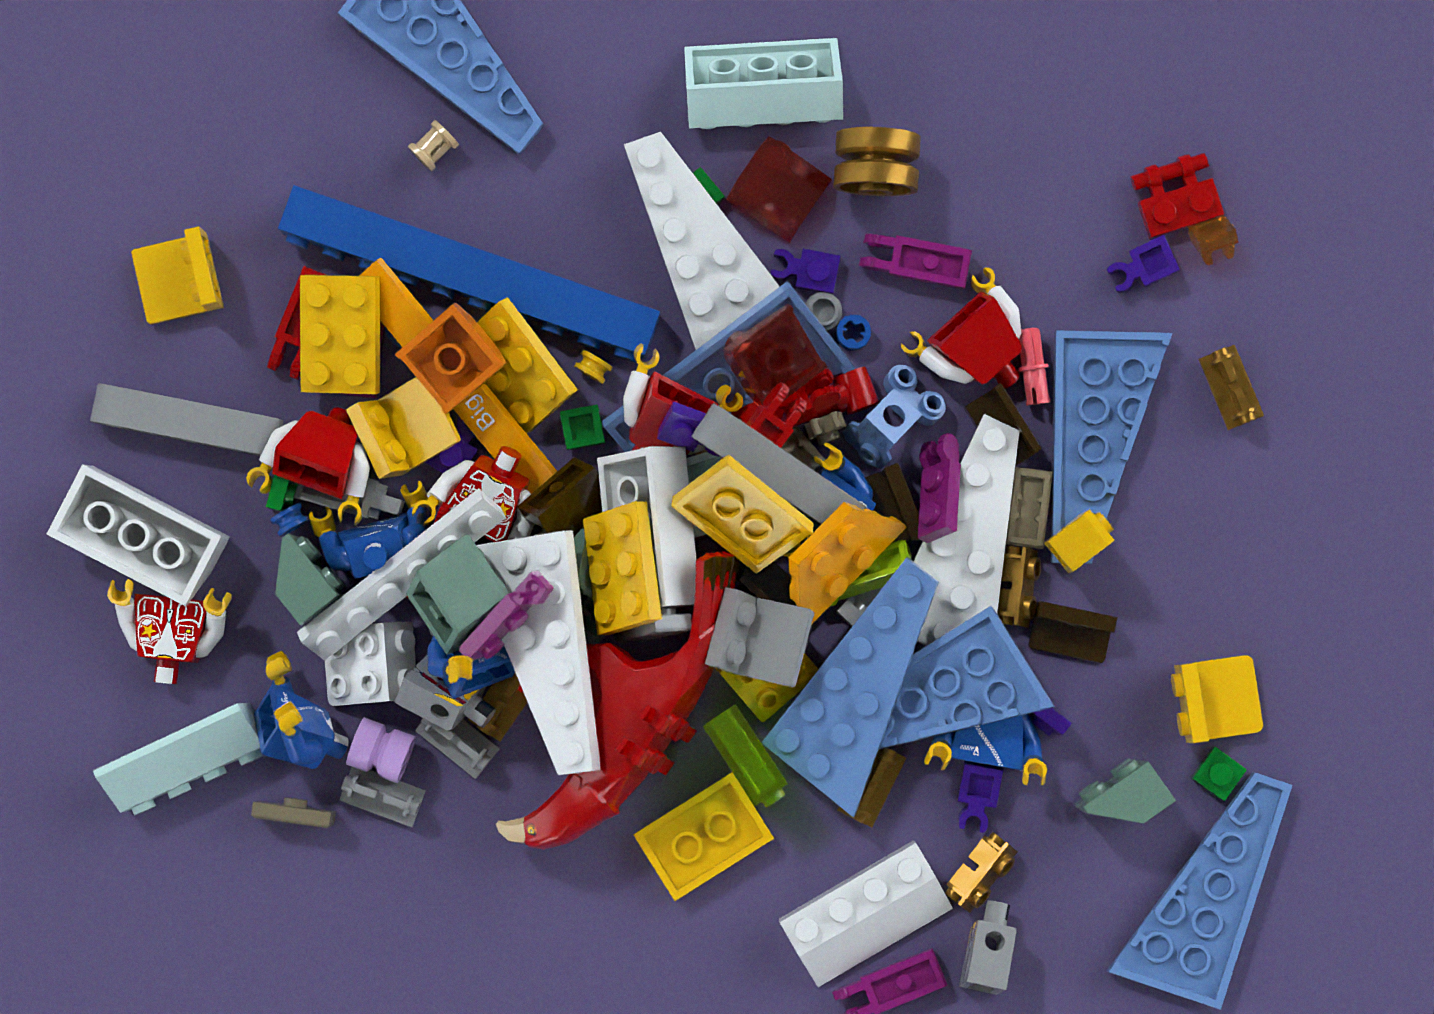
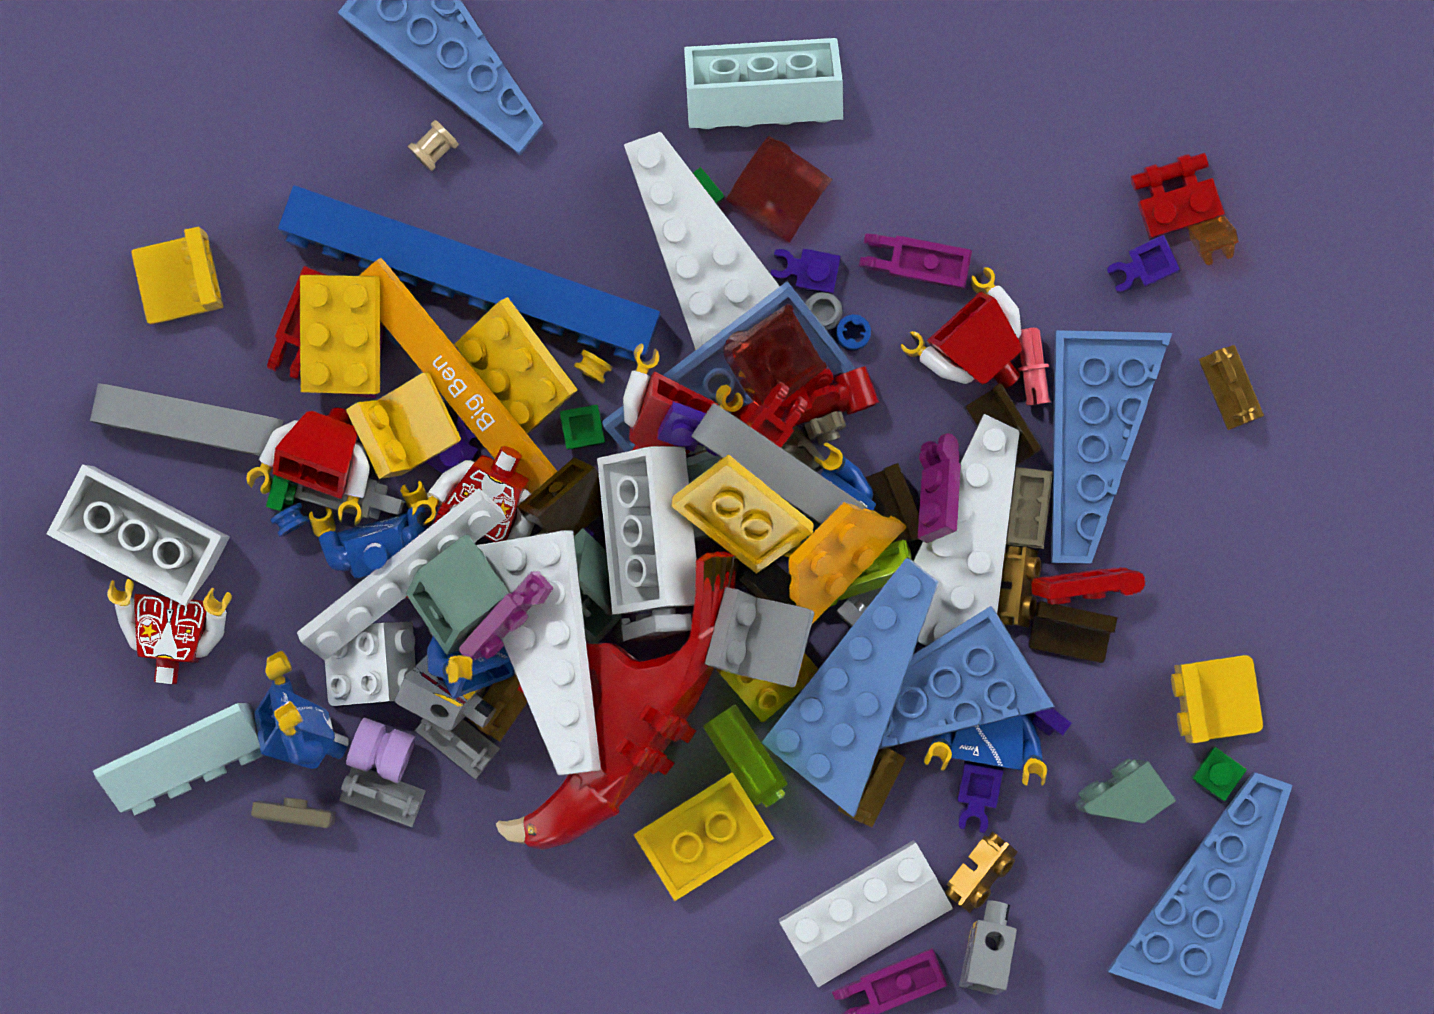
sand green slope [275,533,346,626] -> none
orange slope [395,303,507,415] -> none
yellow plate [583,501,662,635] -> none
pearl gold wheel [833,127,921,196] -> none
medium blue piece [843,365,946,469] -> none
yellow slope [1044,509,1115,573] -> none
none -> red hinge [1031,567,1146,604]

